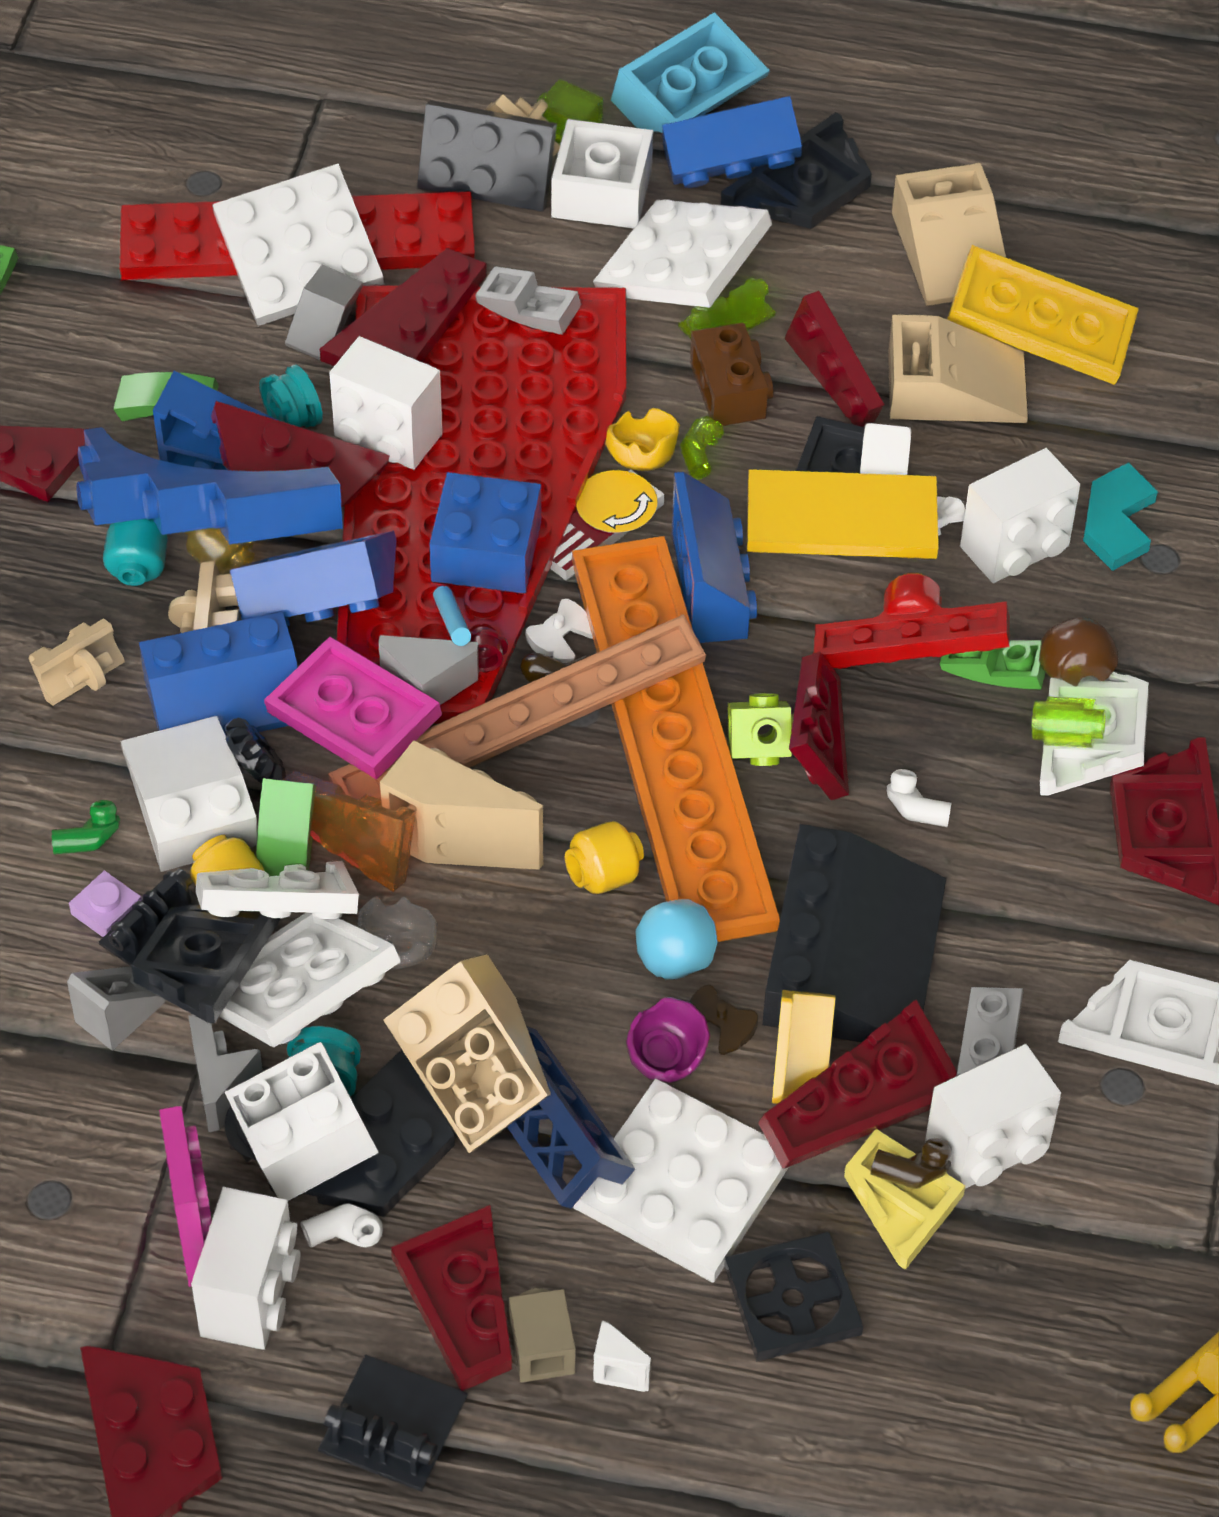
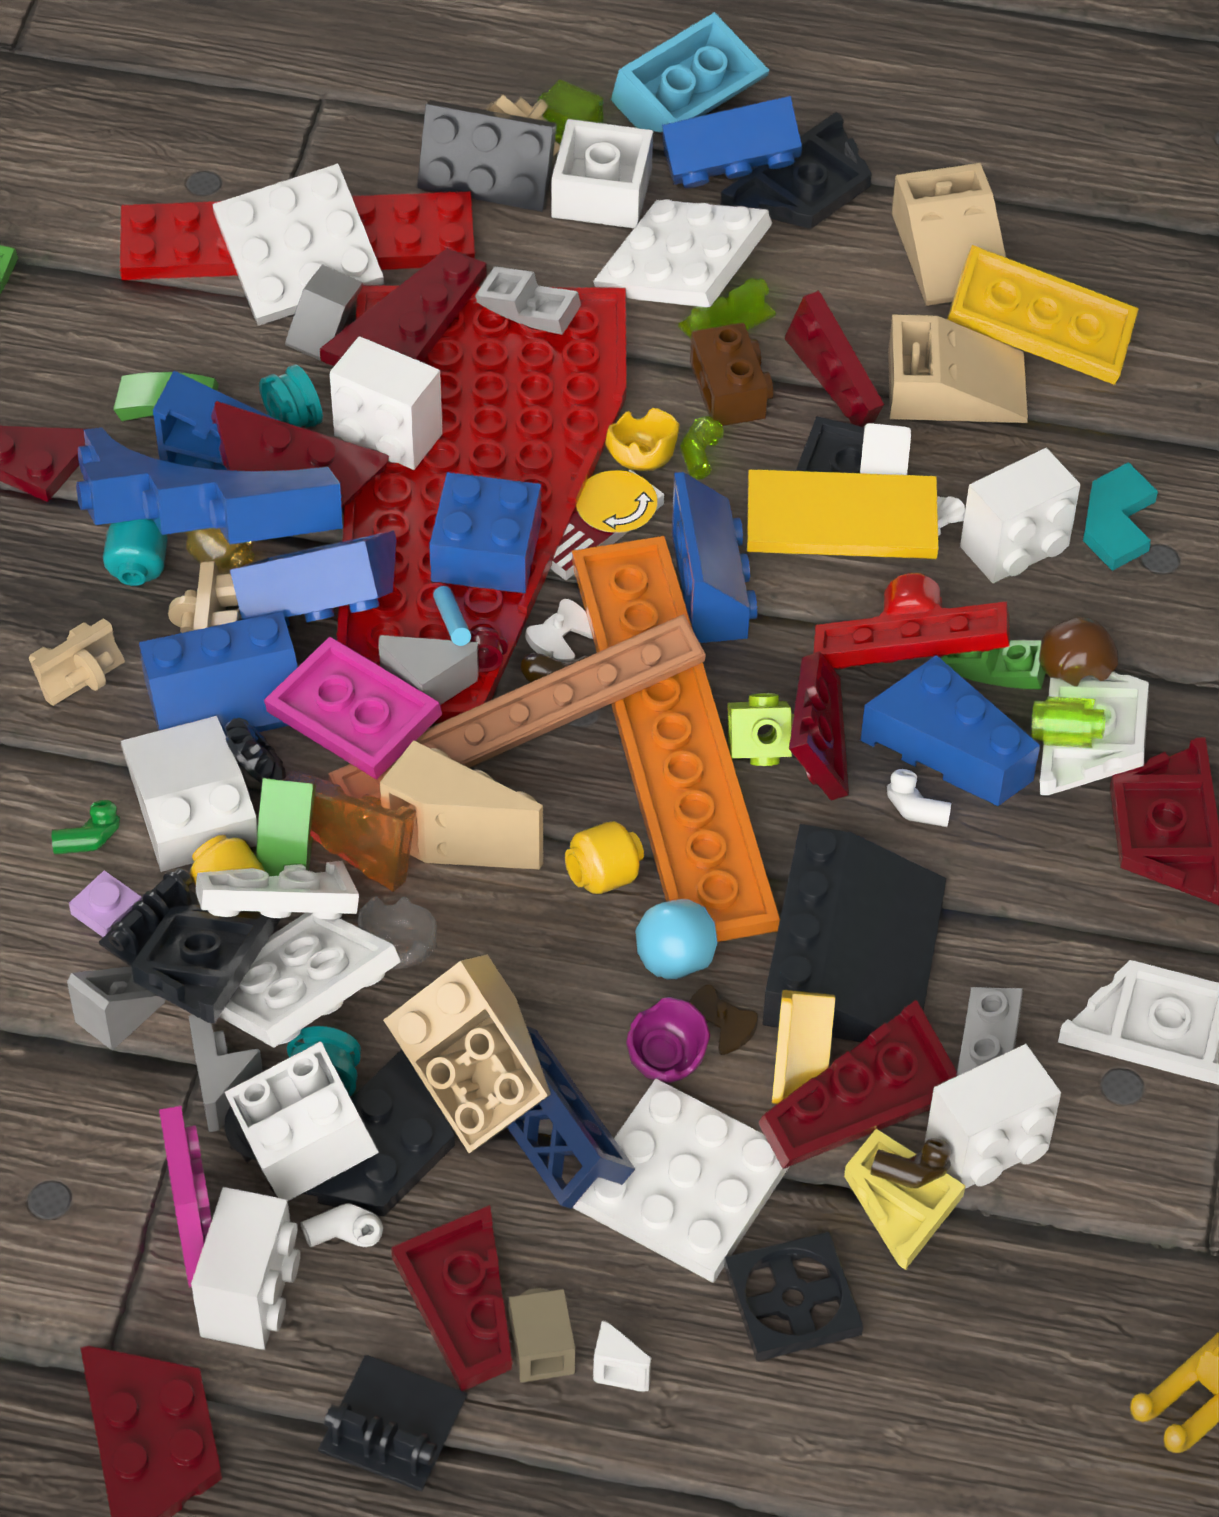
none -> blue wedge [860,655,1040,806]

